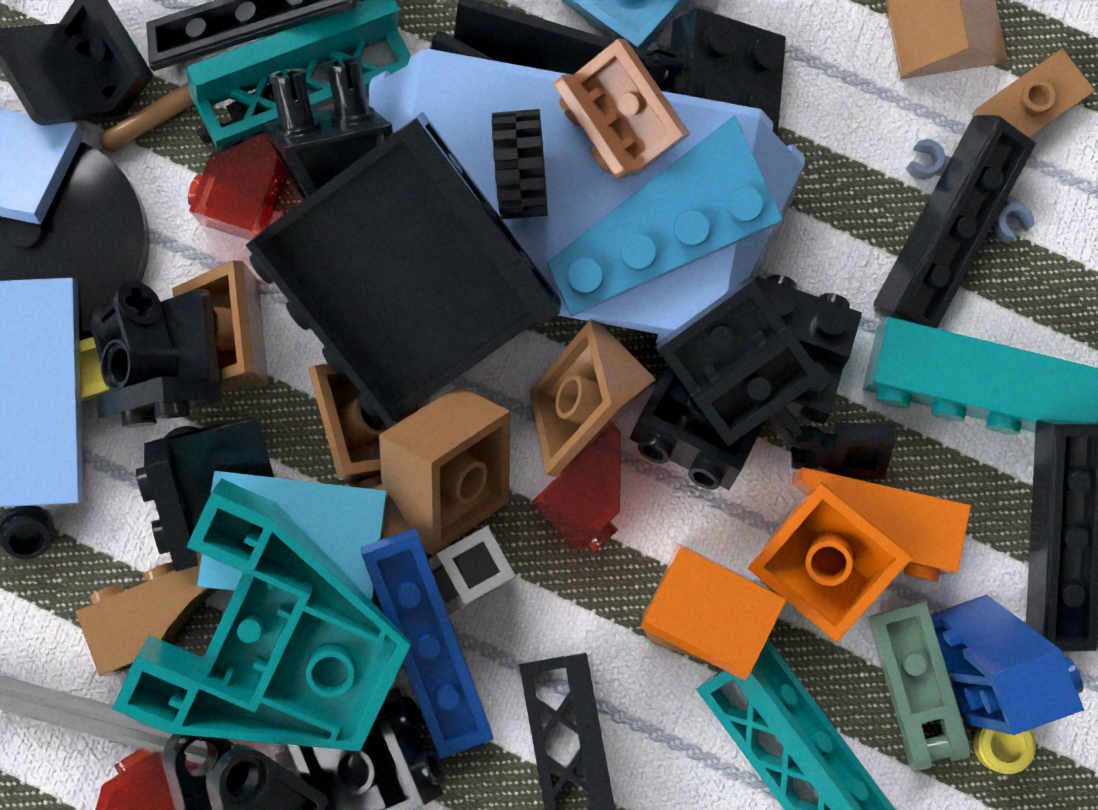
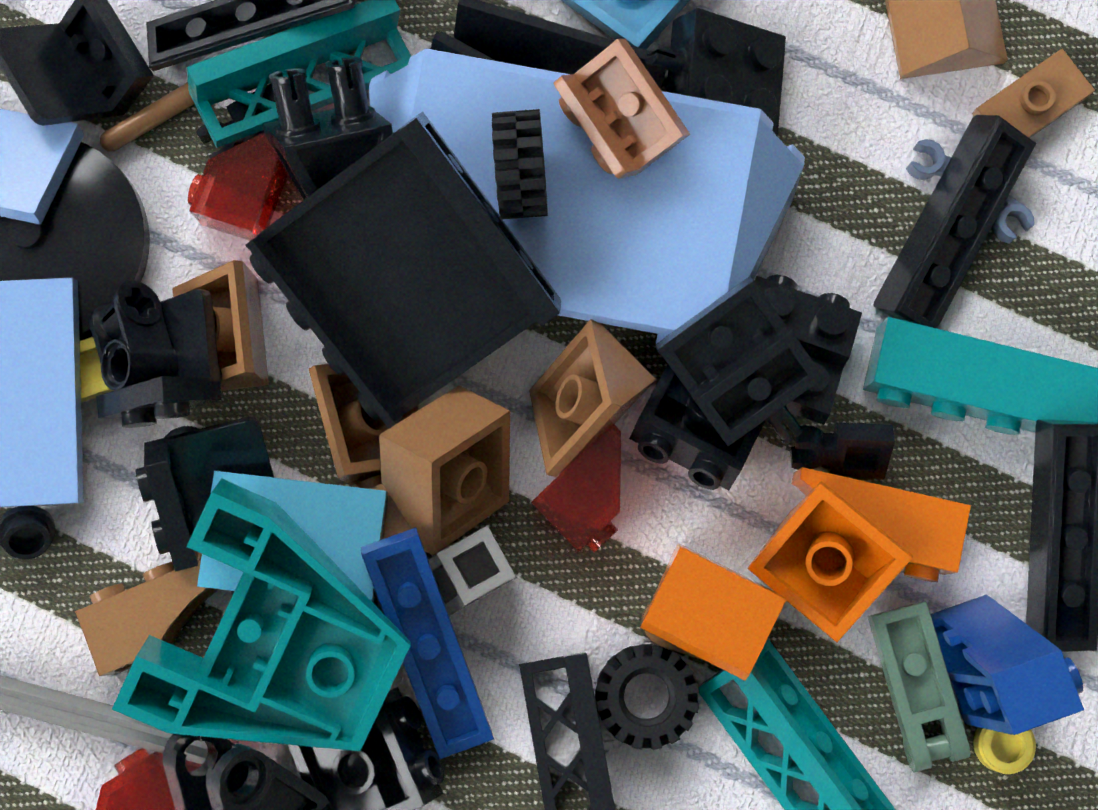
dark azure wing [547,115,783,317] -> none
none -> black tyre [595,644,700,750]

